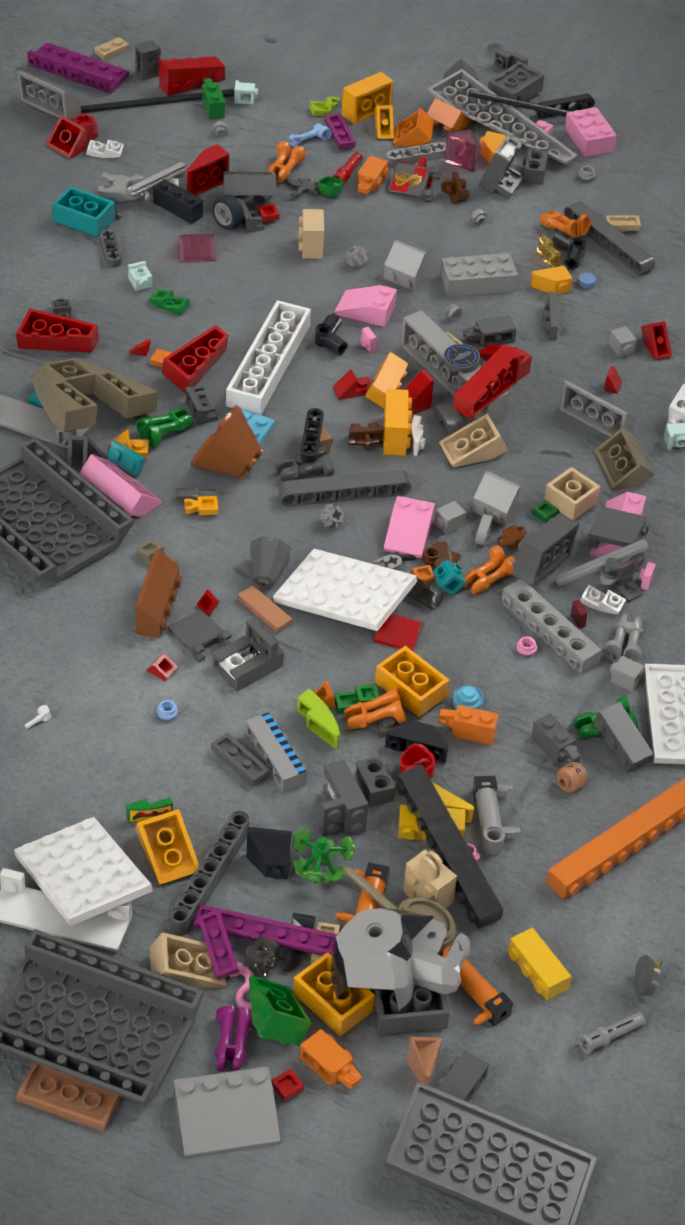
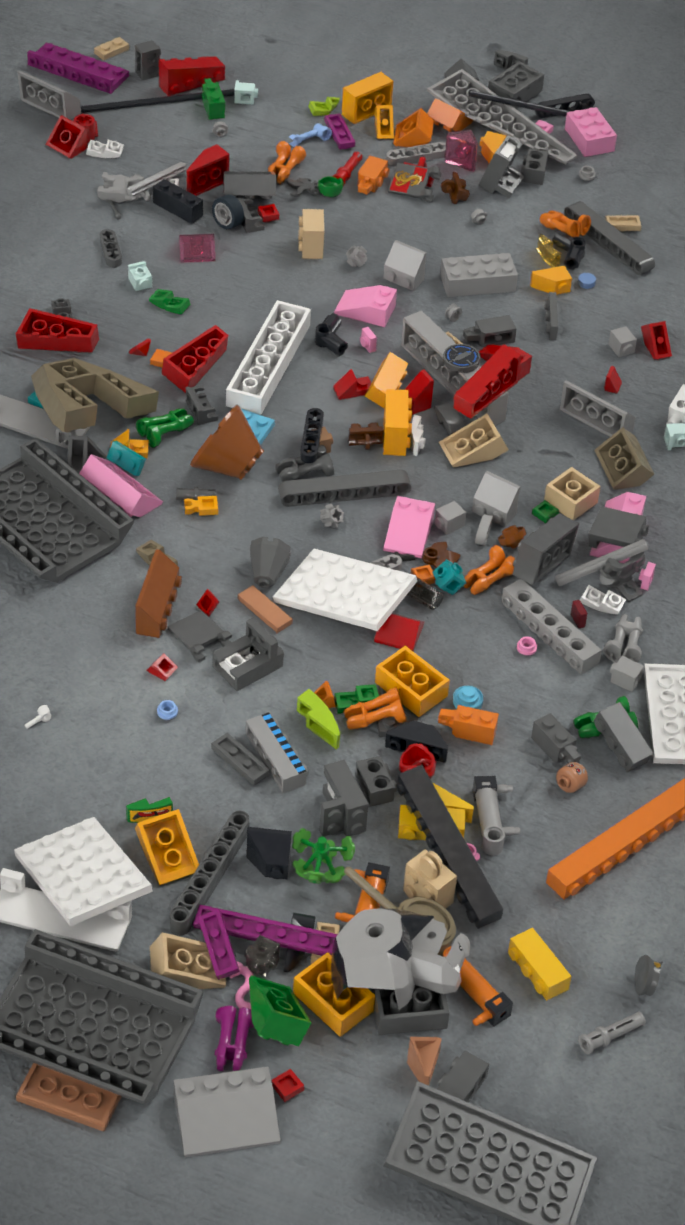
teal brick [52,186,115,237] -> none
orange hinge [300,1029,362,1090] -> none

